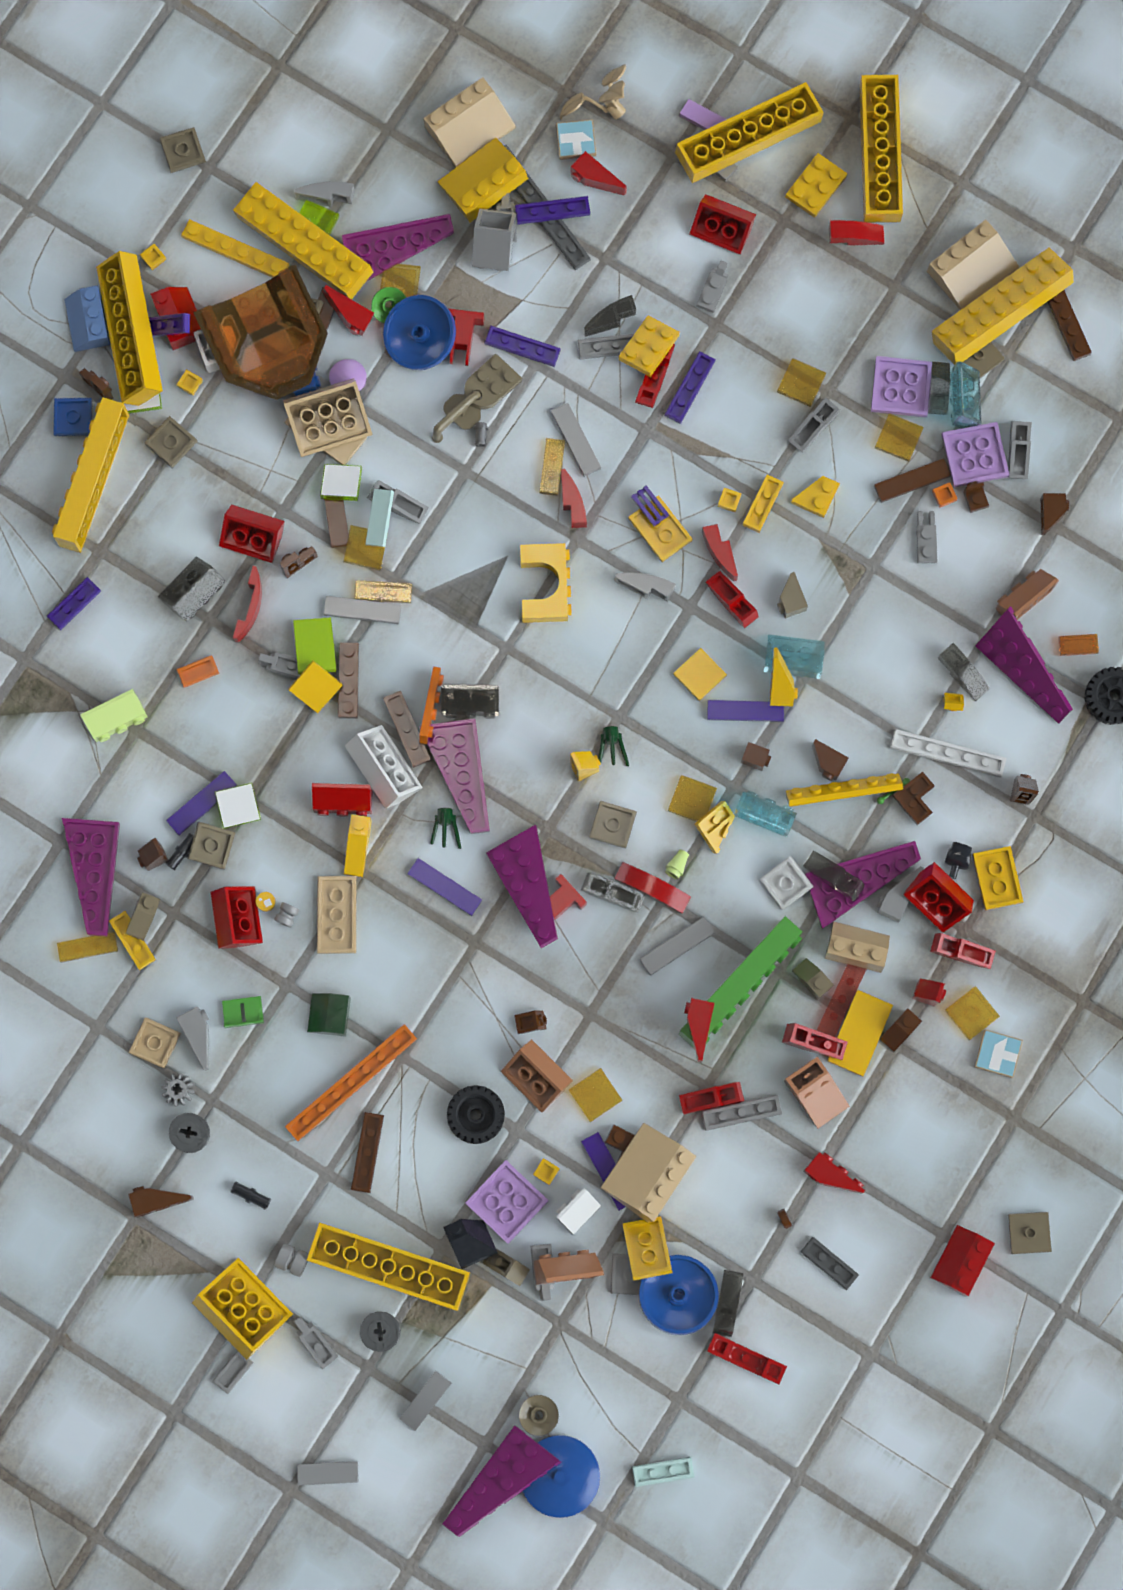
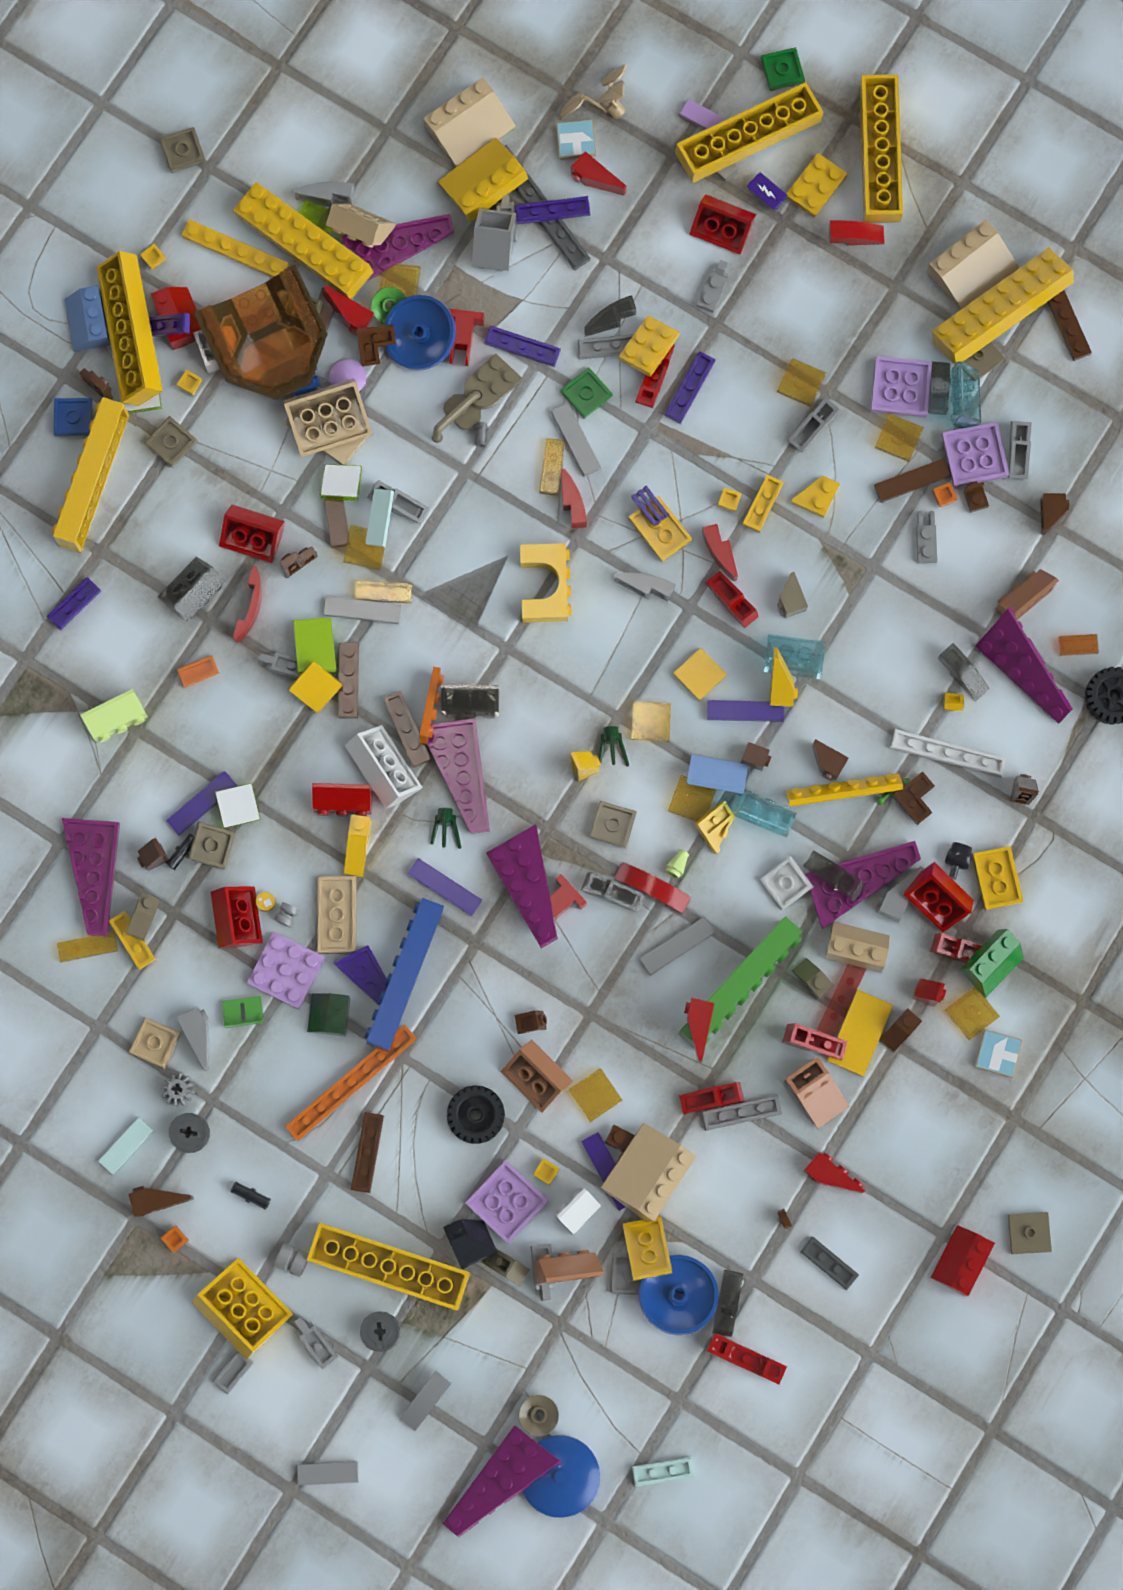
none -> light aqua tile [98,1117,154,1175]
none -> orange plate [161,1225,189,1253]
none -> lavender plate [247,932,325,1009]
none -> tan slope [326,203,396,247]
none -> dark purple wing [334,945,388,1006]
none -> reddish brown plate [356,324,396,366]
none -> blue brick [364,898,444,1053]
none -> green tile [560,367,613,419]
none -> clear yellow tile [631,701,671,742]
none -> light blue tile [686,755,748,794]
none -> dark purple slope [746,172,788,210]
none -> green tile [760,47,805,91]
none -> green slope [959,929,1024,998]

